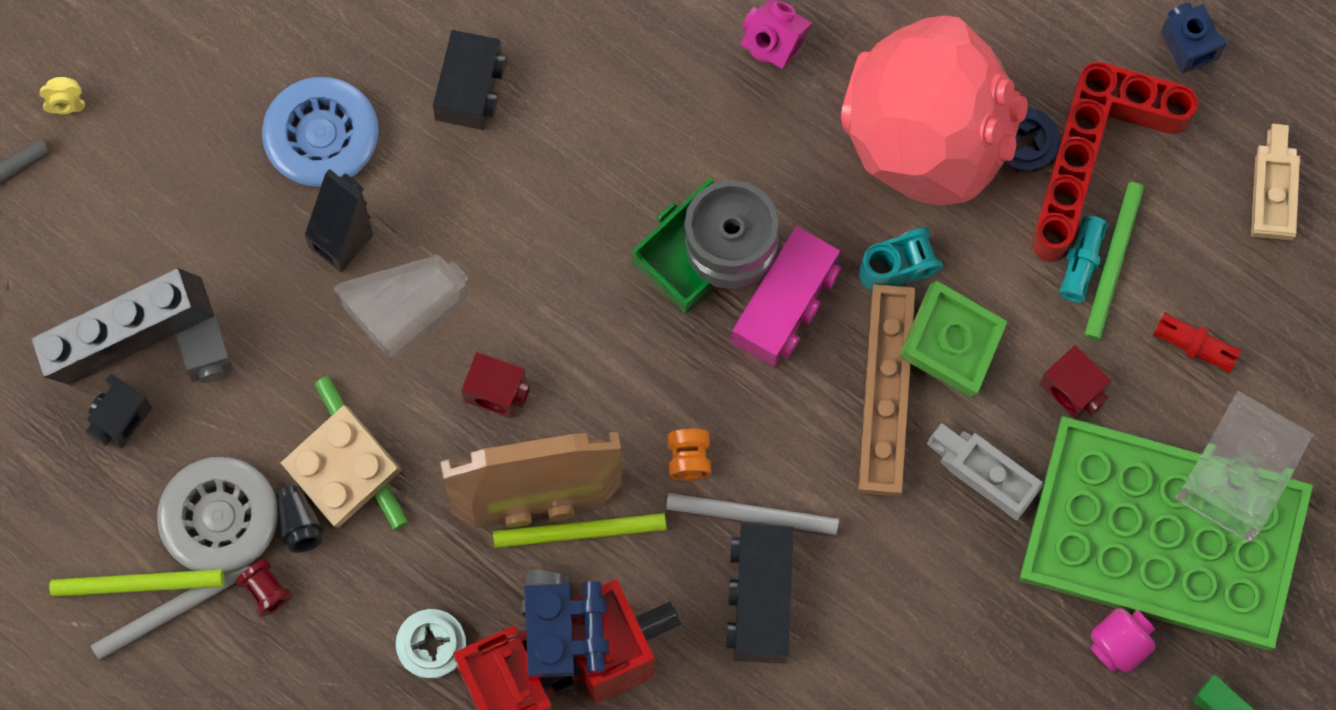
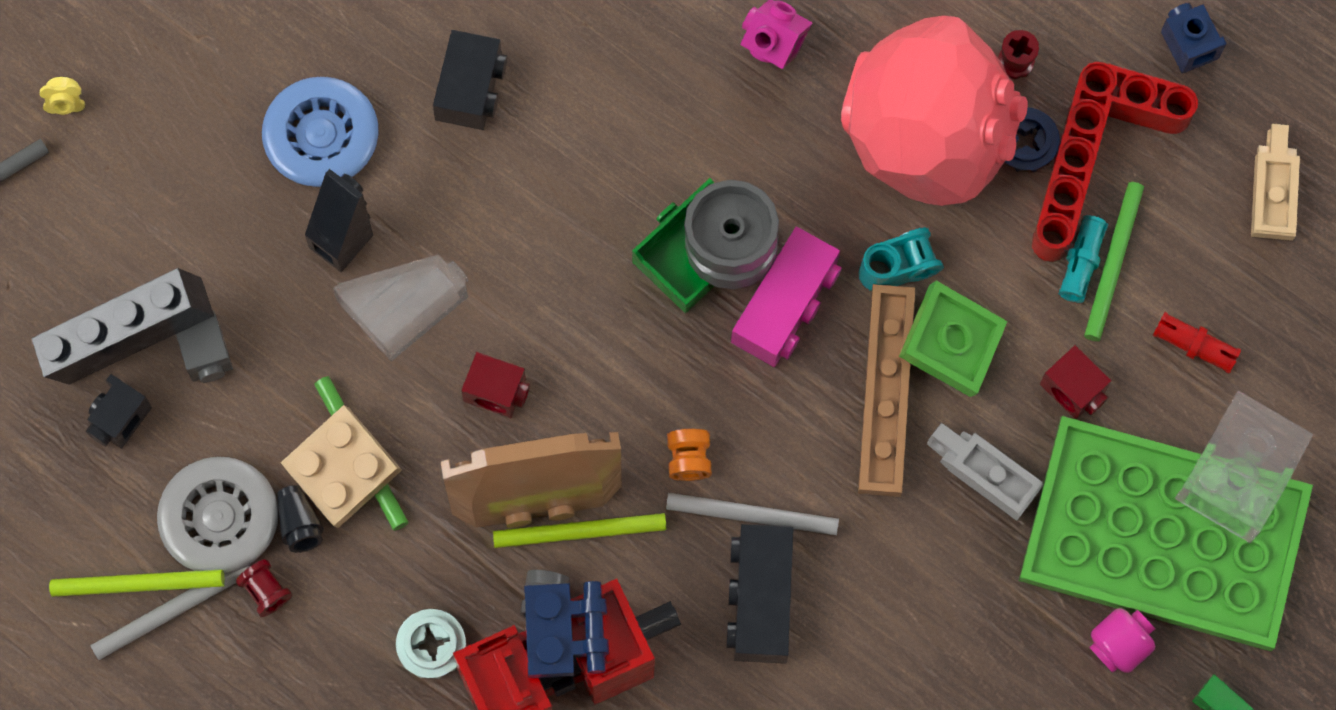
none -> dark red bush [998,30,1039,79]

